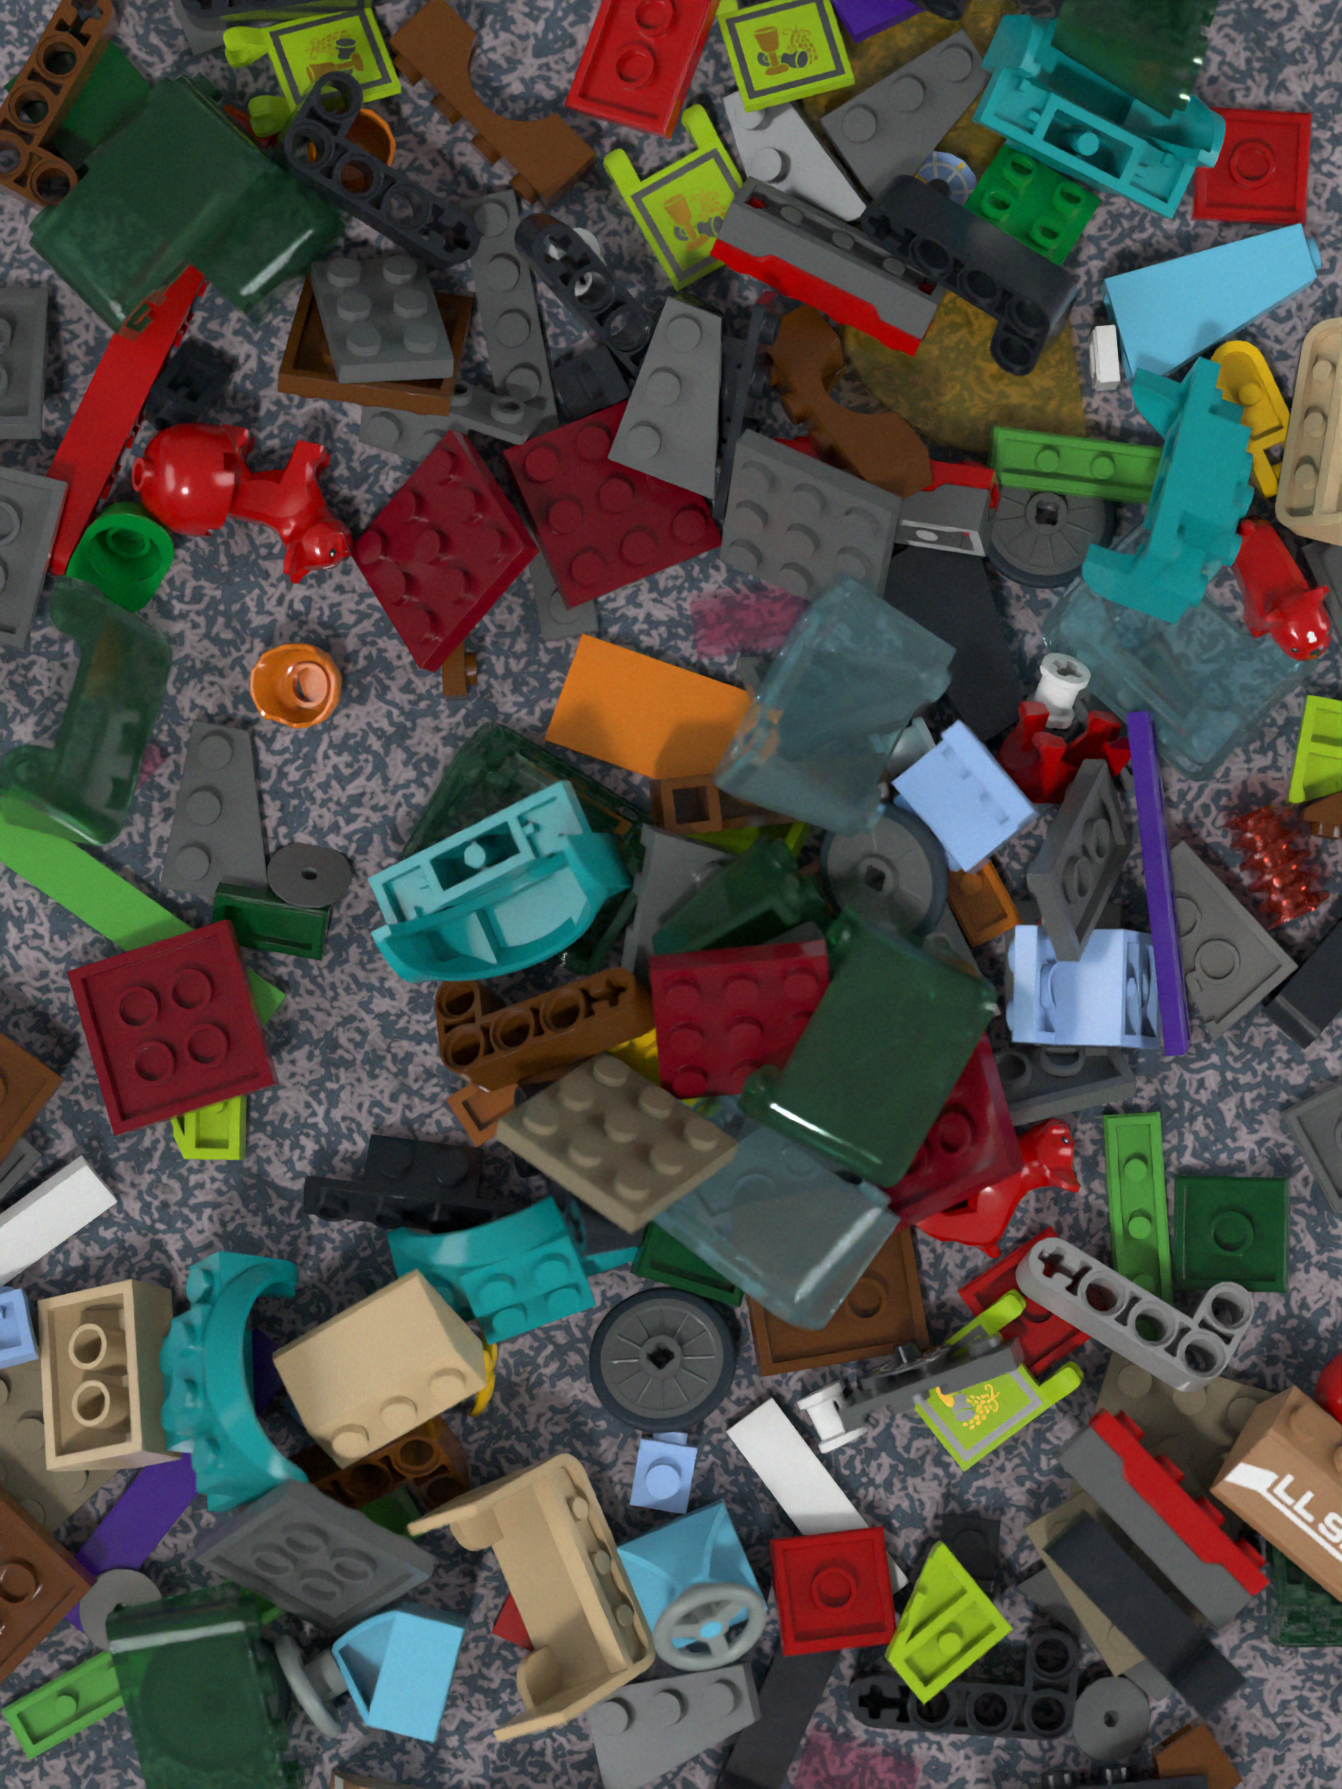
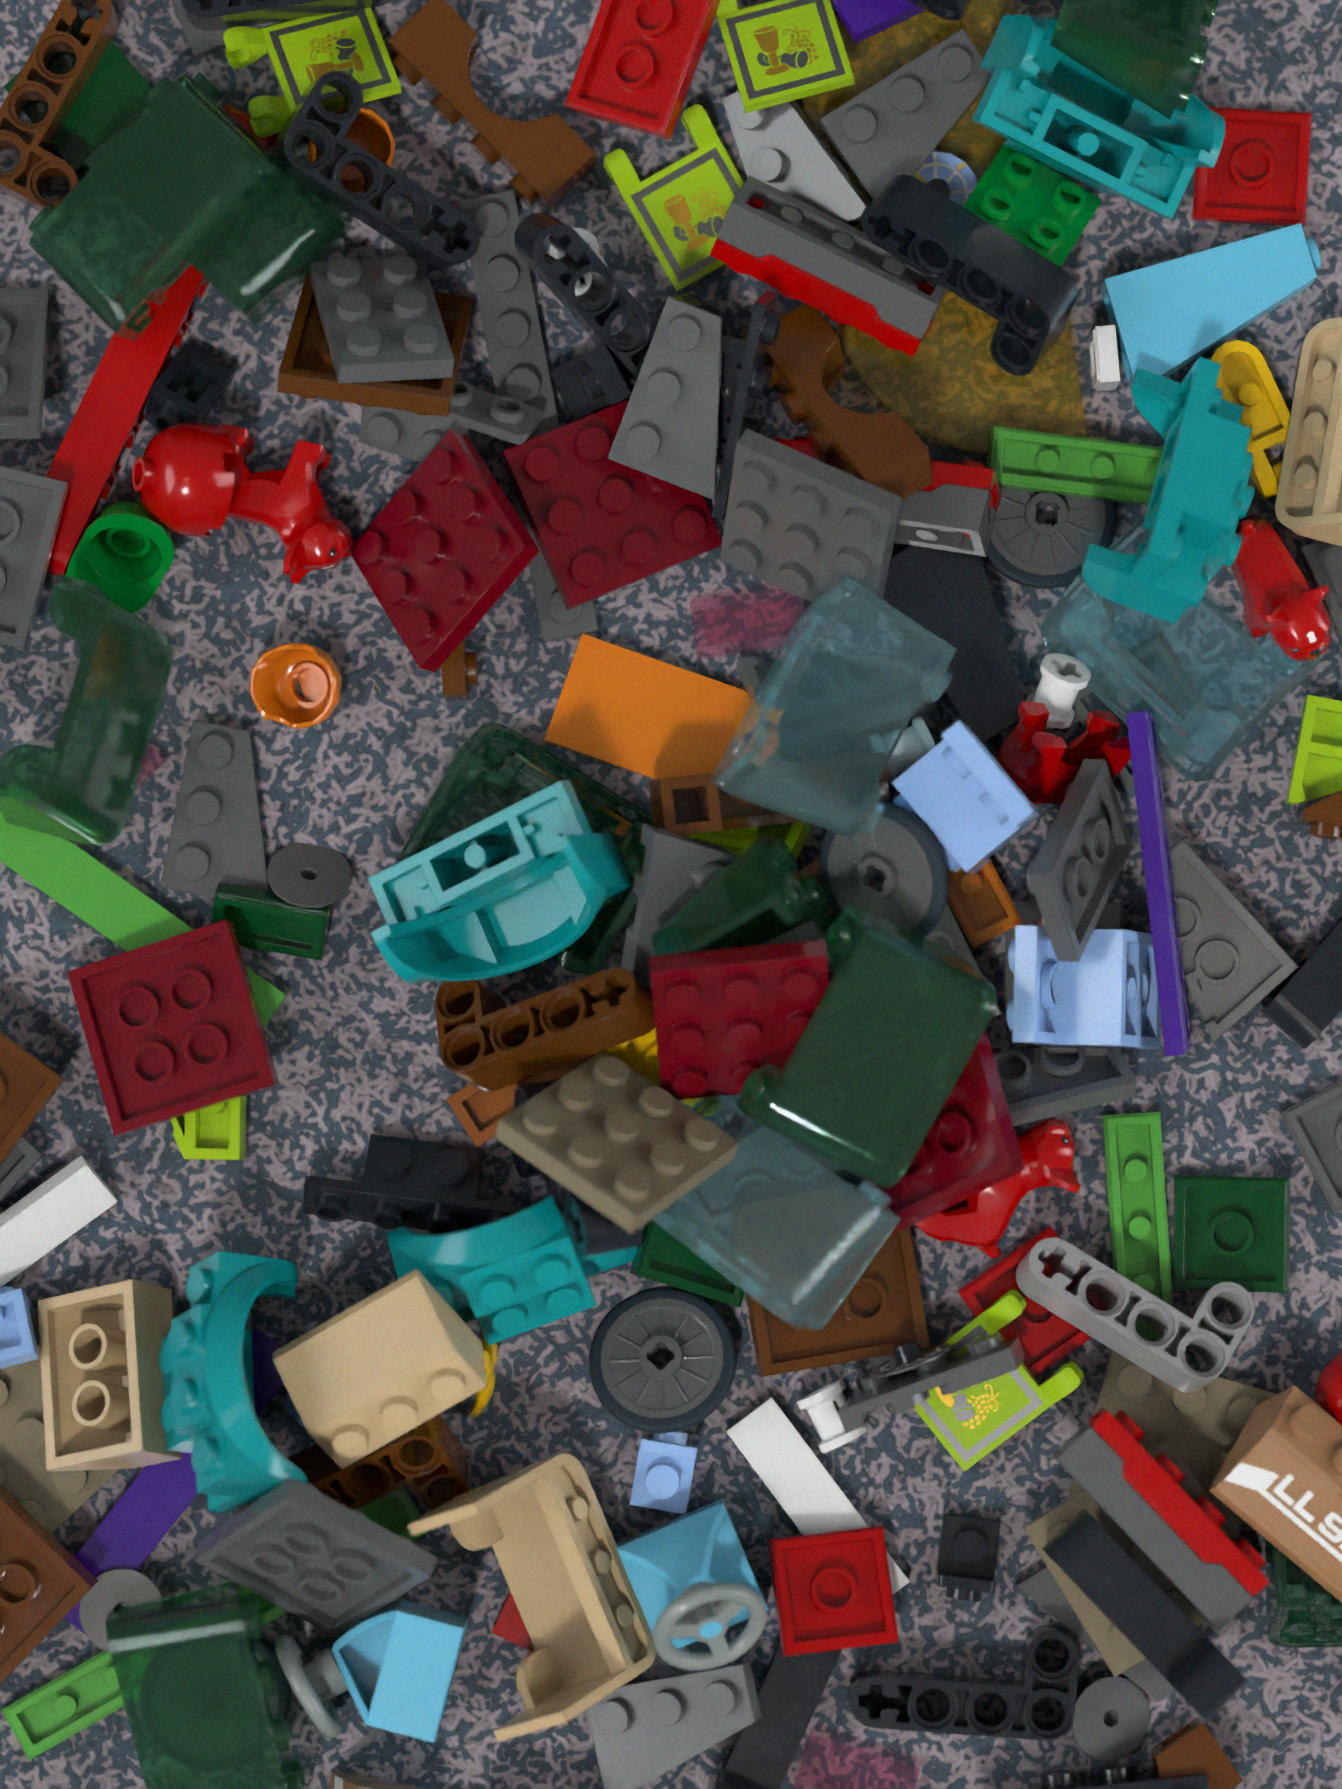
lime wing [884,1540,1013,1704] -> none
clear red piece [1220,804,1330,930] -> none

